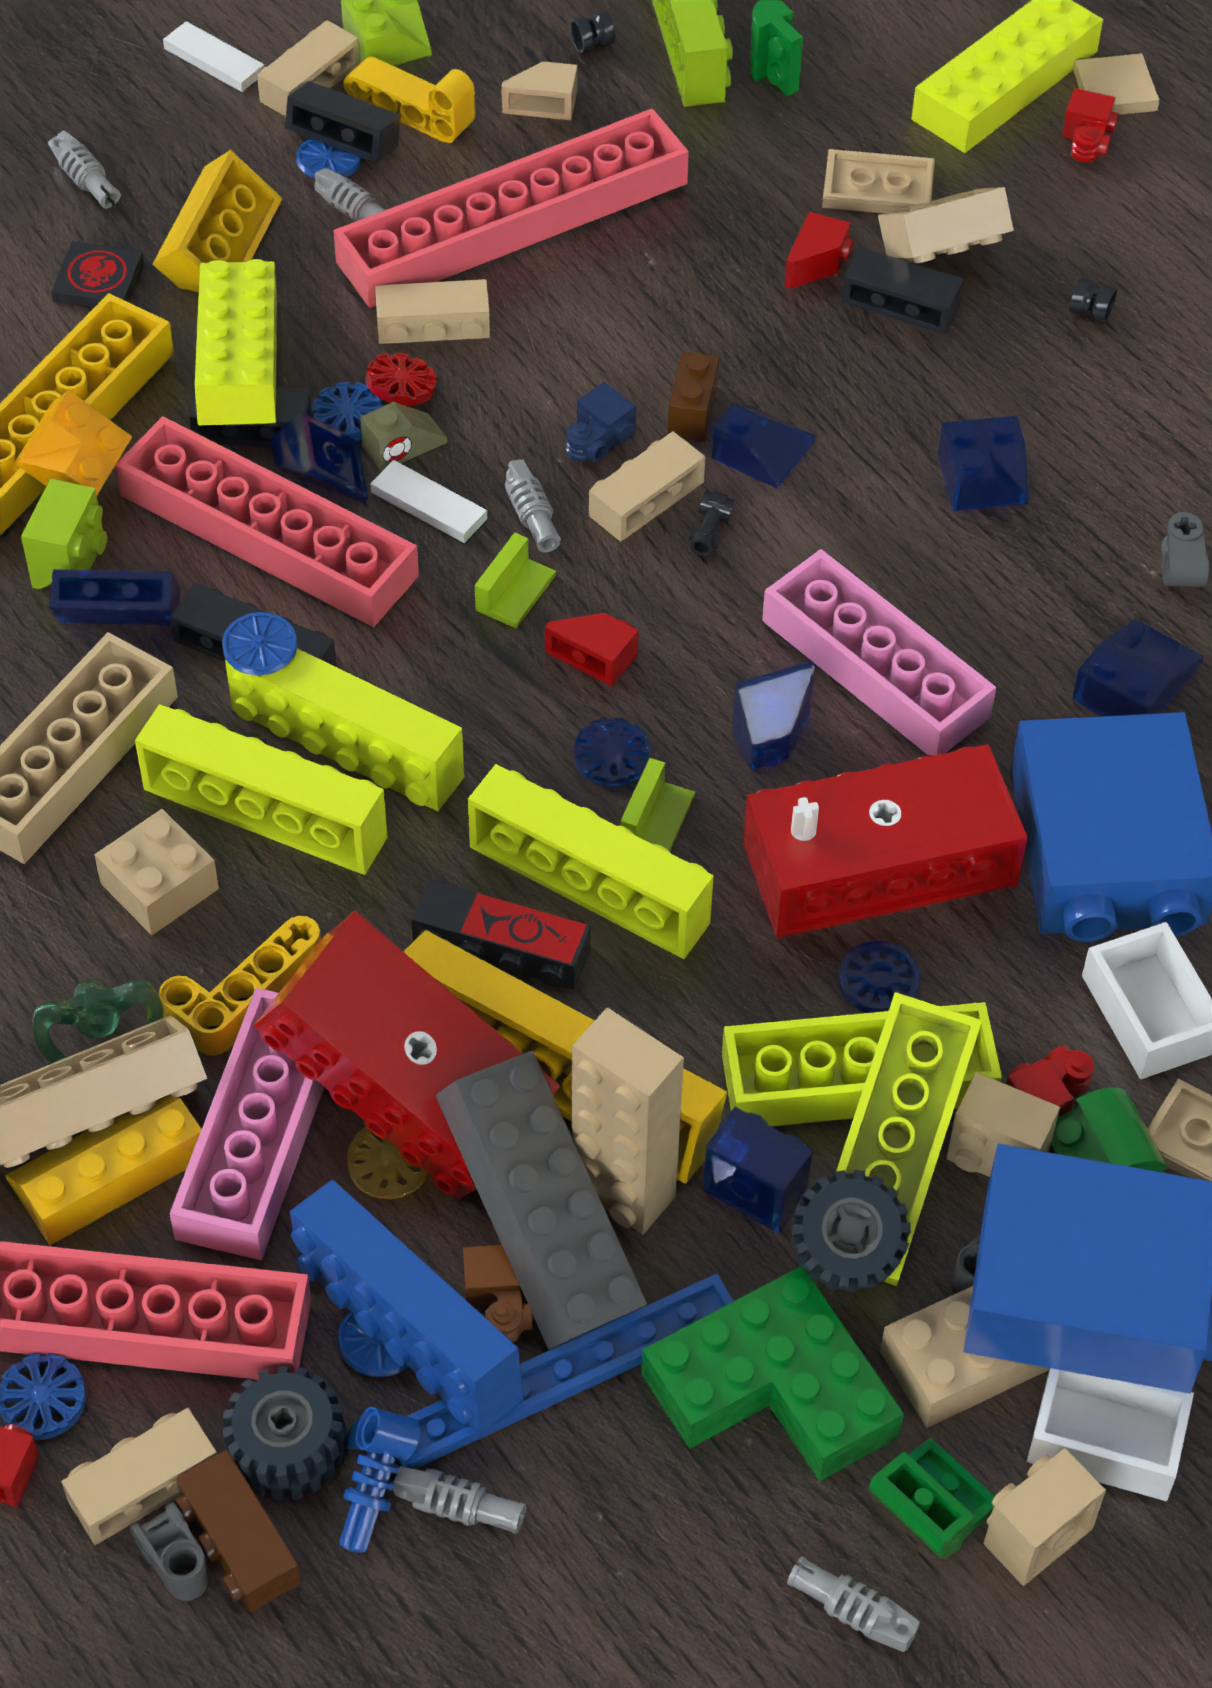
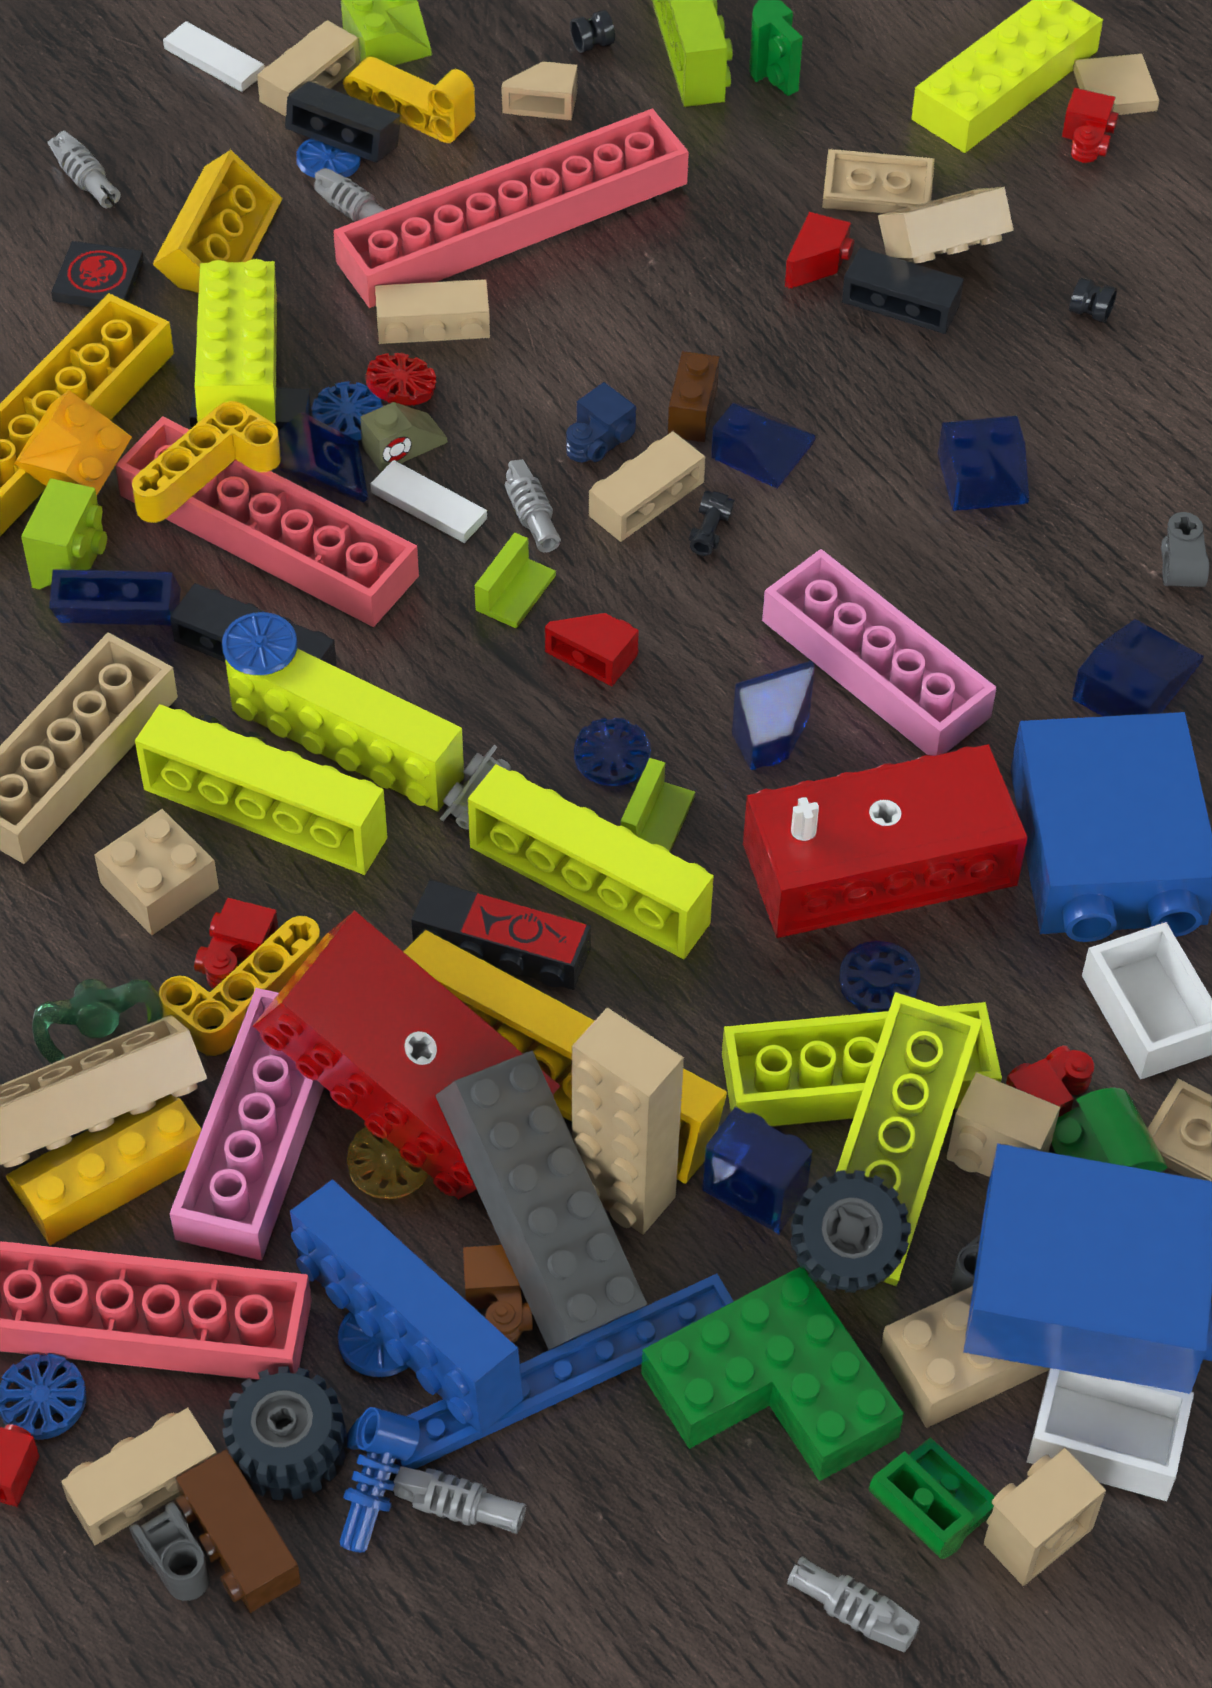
none -> yellow beam [132,401,281,523]
none -> red brick [194,898,279,989]
none -> light grey hinge [440,745,511,830]

